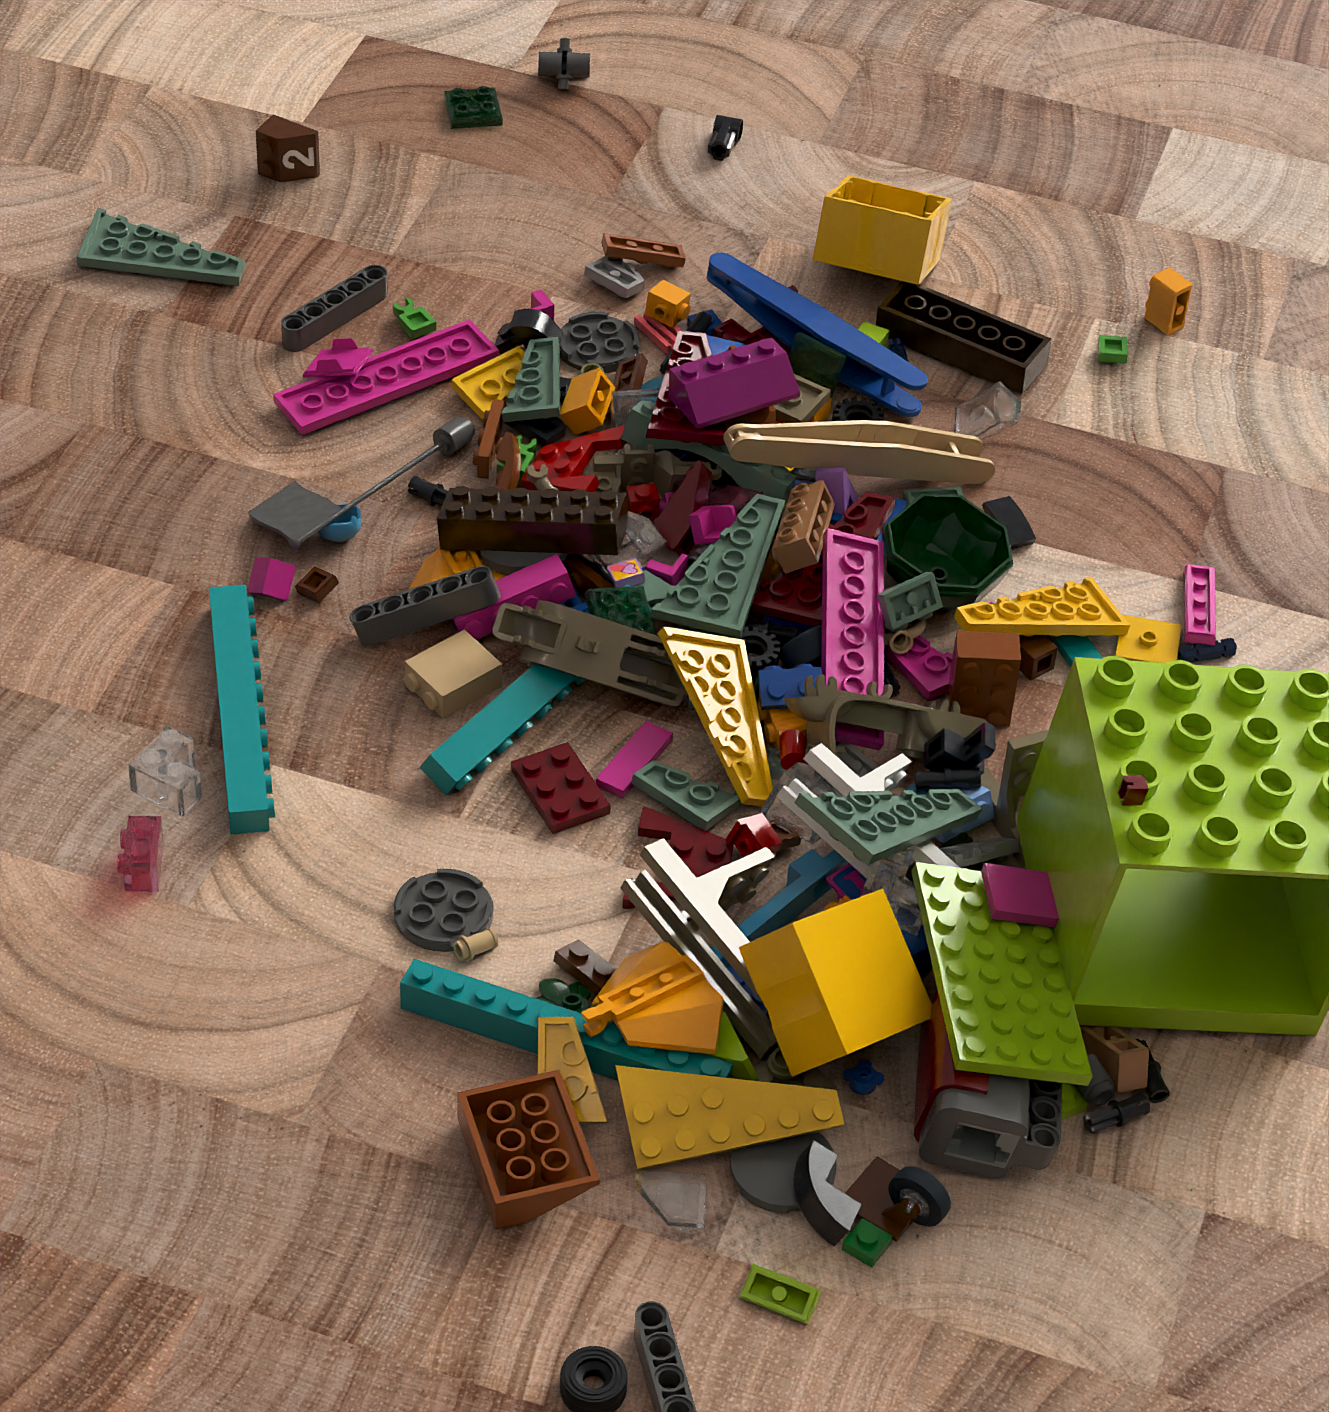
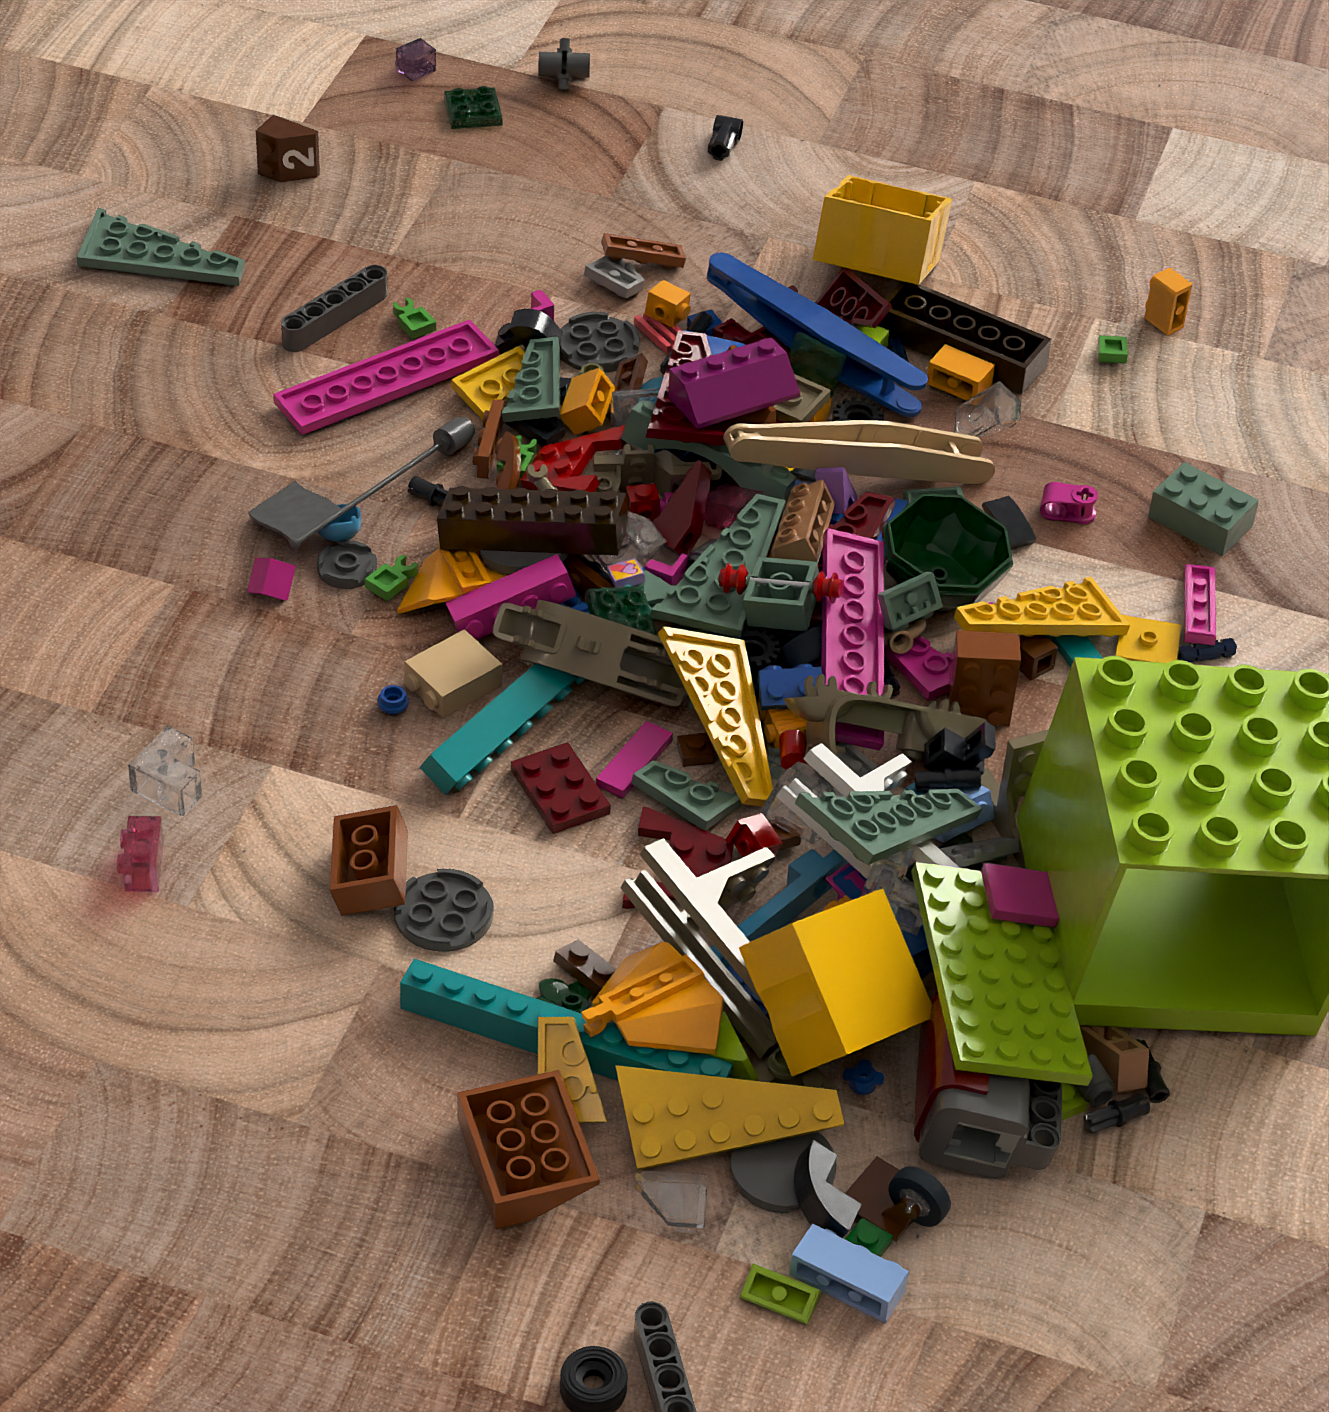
teal brick [209,585,275,835] -> none
reddish brown tile [295,566,339,603] -> none
dark pink piece [302,338,374,378] -> none
dark grey beam [349,566,501,645] -> none
tan pin [453,928,499,961] -> none
dark pink panel [689,505,737,544] -> none
piece [1117,775,1149,806] -> none
none -> dark grey tile [317,540,377,589]
none -> dark orange brick [329,805,408,916]
none -> bright green plate [365,555,418,601]
none -> blue plate [378,685,409,714]
none -> brick [395,38,436,81]
none -> reddish brown plate [677,732,714,767]
none -> sand green brick [719,557,843,631]
none -> light blue brick [789,1223,909,1323]
none -> dark red wedge [815,267,893,329]
none -> light orange brick [927,344,995,404]
none -> dark pink piece [1040,482,1098,524]
none -> sand green brick [1148,462,1259,556]

